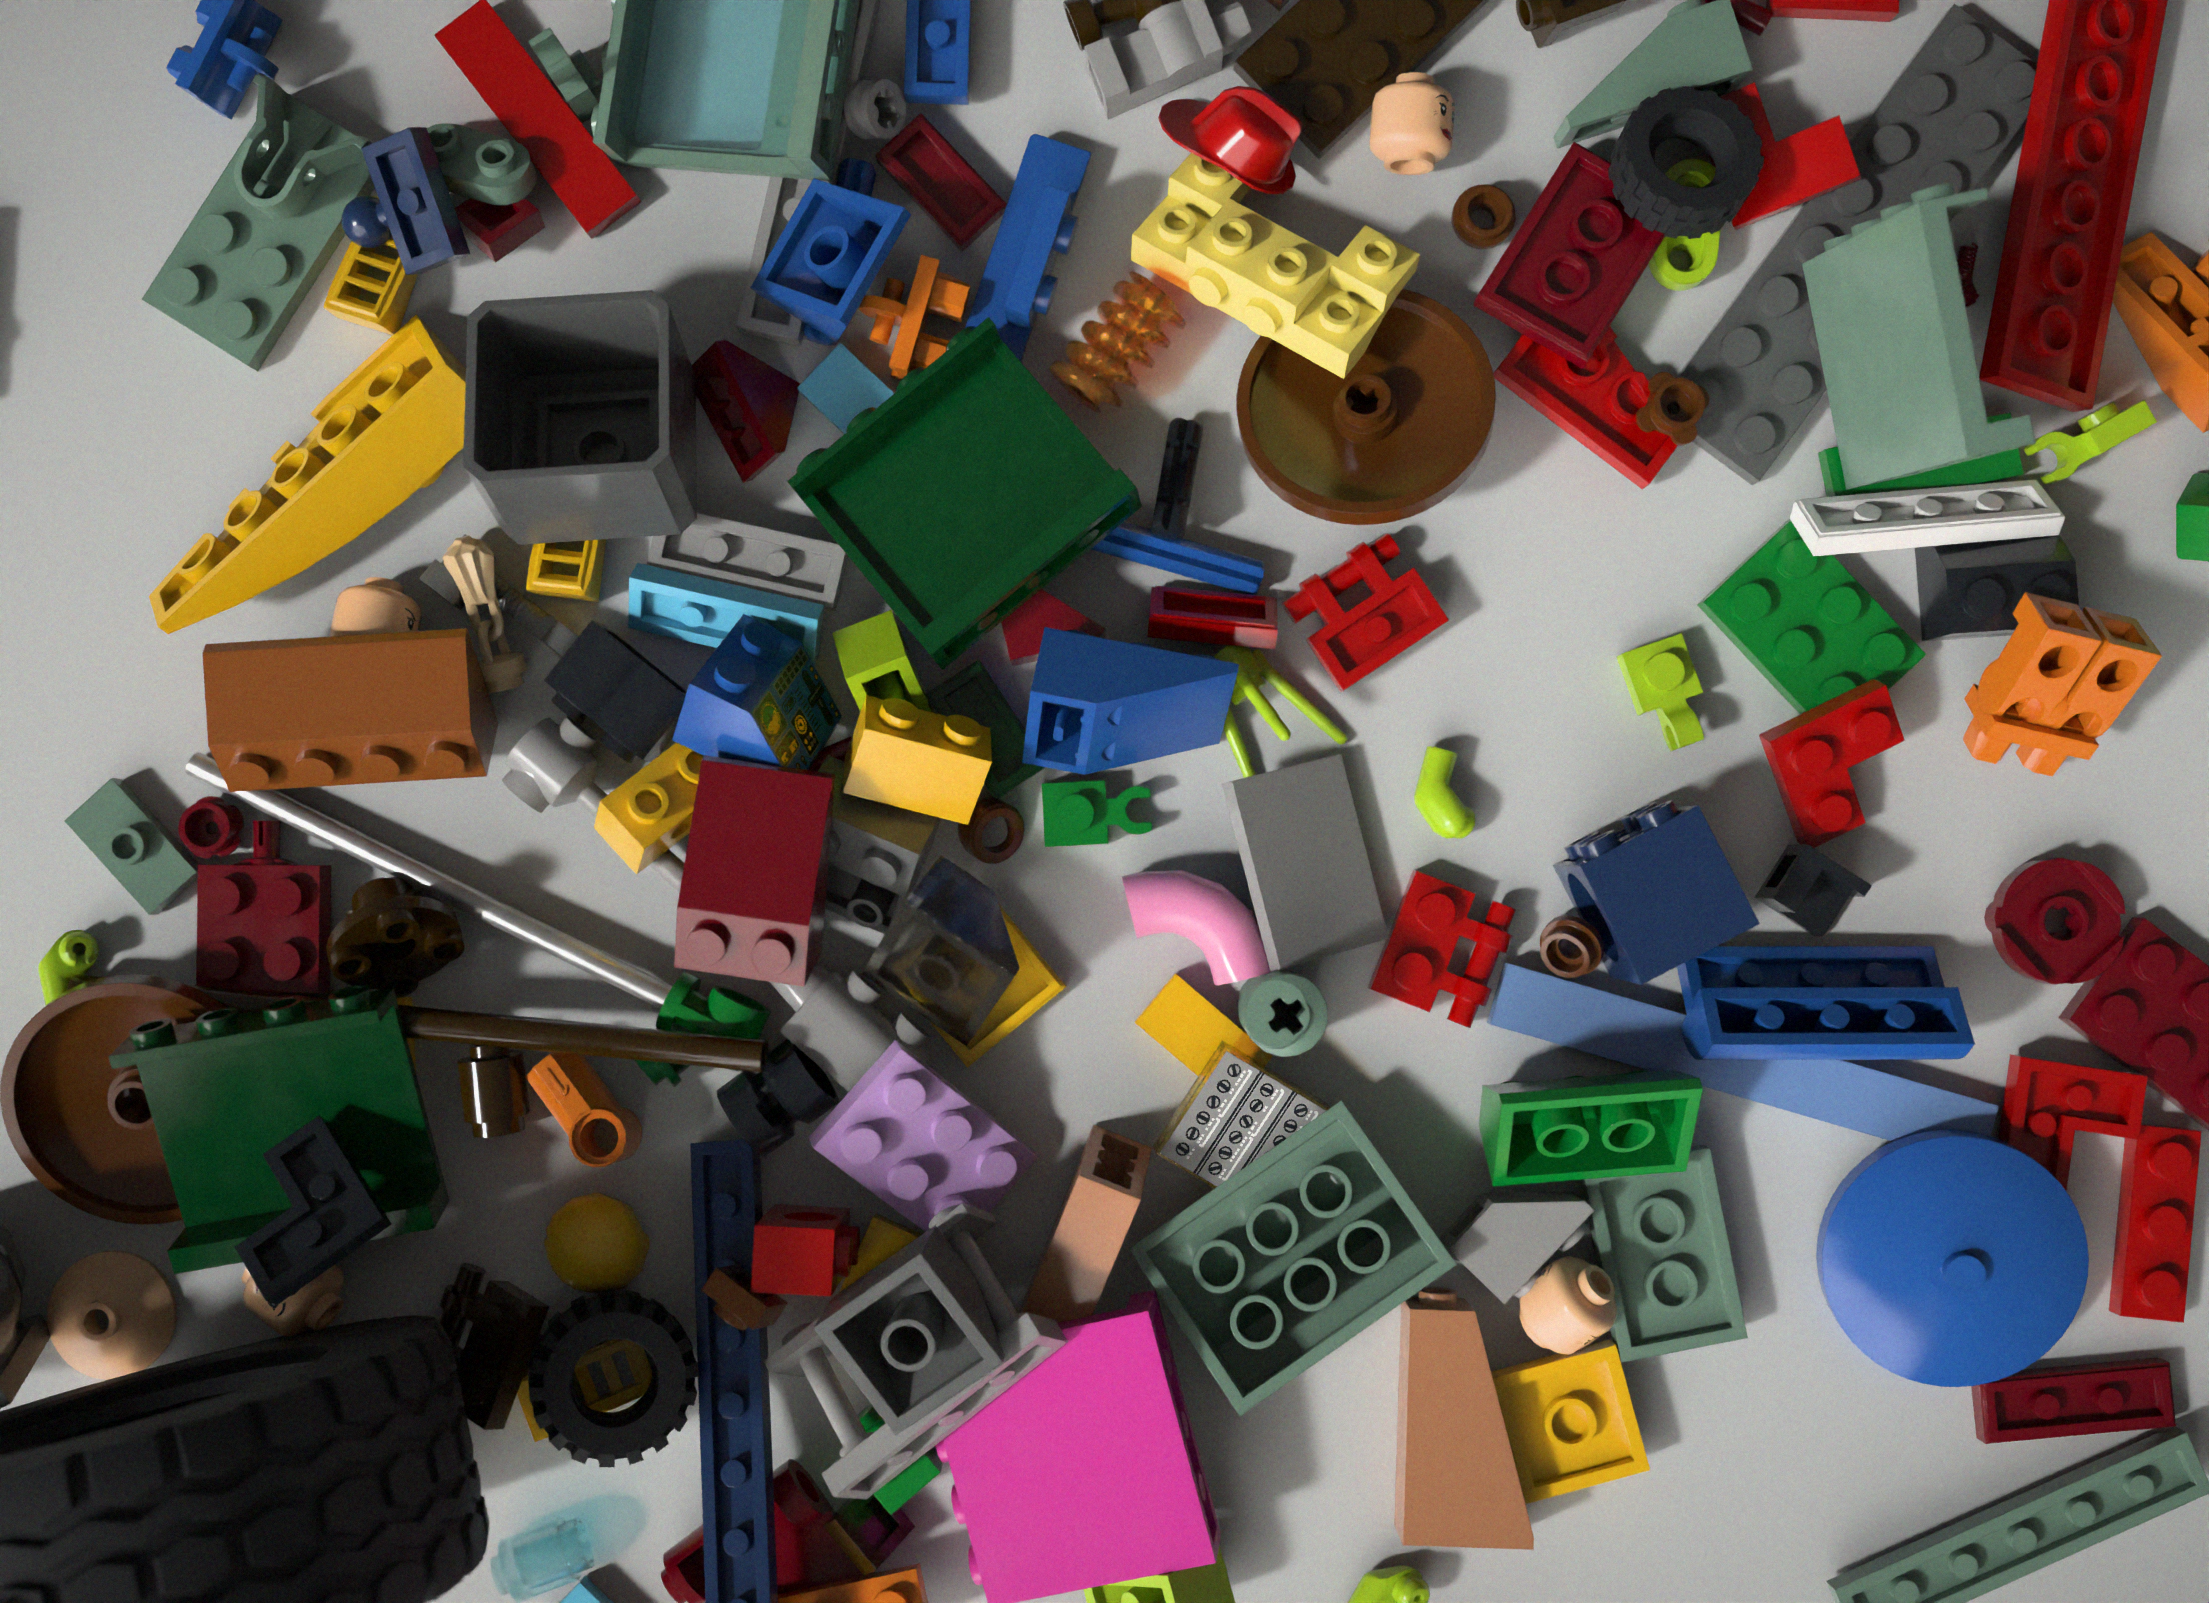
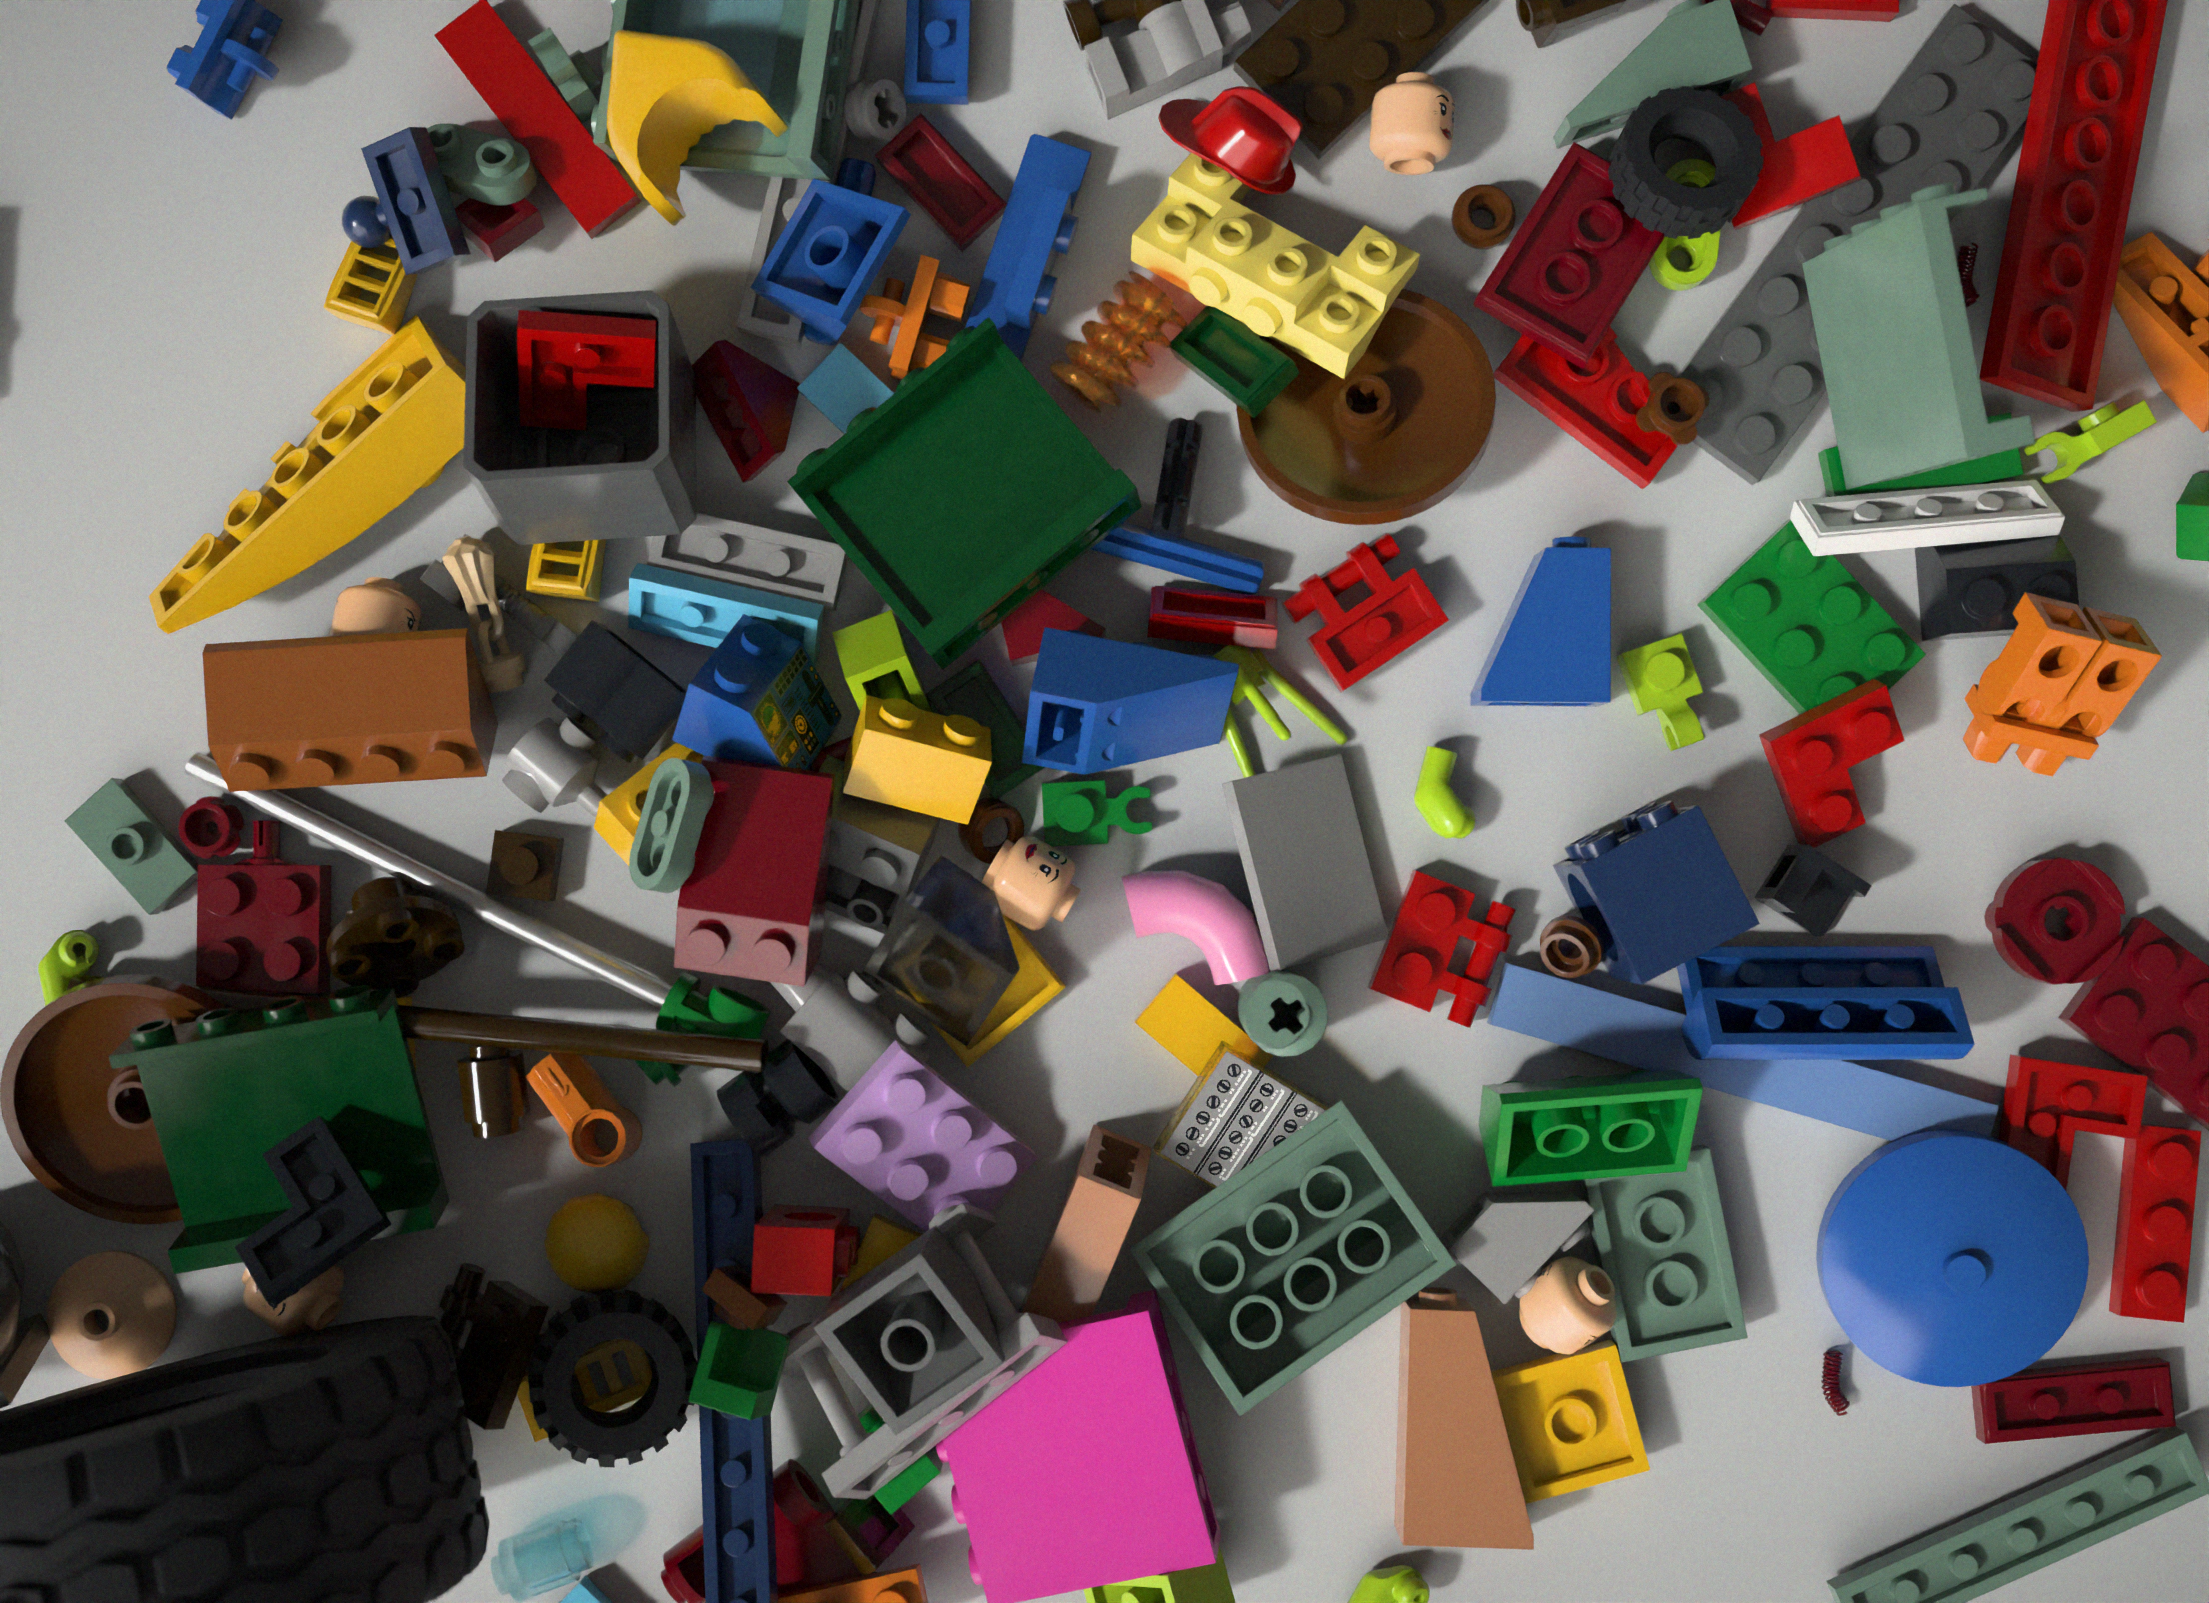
sand green plate [142,73,375,371] -> none
none -> dark brown plate [486,830,564,901]
none -> red plate [517,310,656,430]
none -> yellow animal [607,30,789,226]
none -> sand green plate [629,758,714,893]
none -> green panel [688,1320,790,1420]
none -> light nougat head [981,835,1081,931]
none -> dark green tile [1168,306,1300,418]
none -> blue slope [1470,537,1611,707]
none -> dark red leg [1821,1351,1850,1416]

